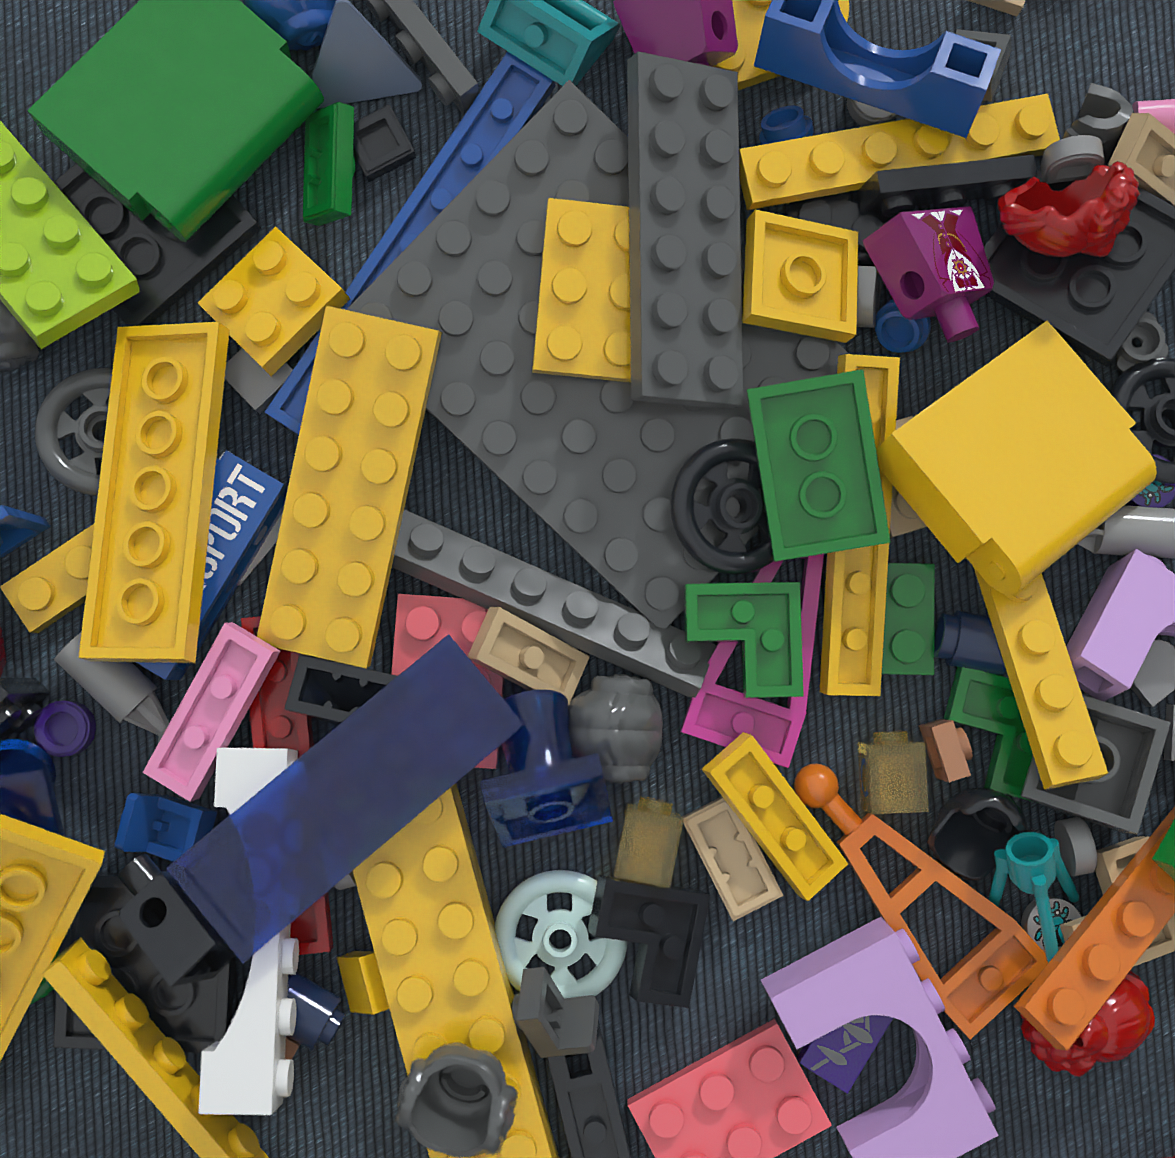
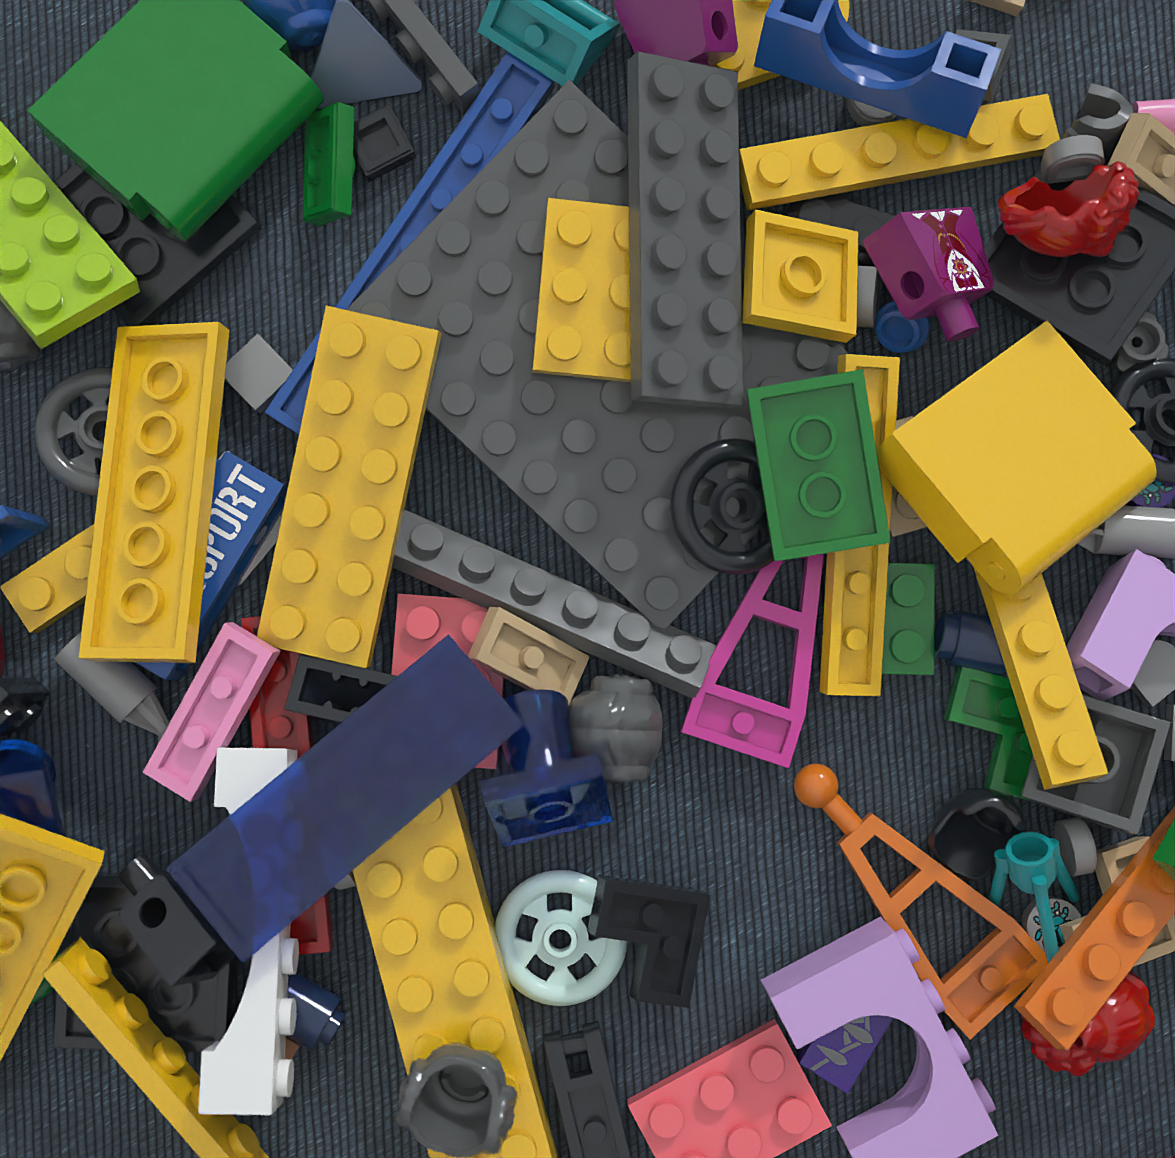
dark purple tile [34,700,96,757] -> none
blue bracket [115,793,217,867] -> none
yellow plate [198,226,350,377] -> none
yellow tile [337,951,389,1015] -> none
dark grey bracket [512,967,600,1058] -> none
clear yellow brick [613,796,684,888] -> none
tan plate [680,797,784,921] -> none
green plate [684,582,804,698] -> none
yellow plate [702,732,849,901] -> none
blue plate [759,106,814,145] -> none
black plate [857,155,1038,216] -> none
clear yellow brick [858,730,929,814] -> none
nougat plate [919,719,973,782] -> none

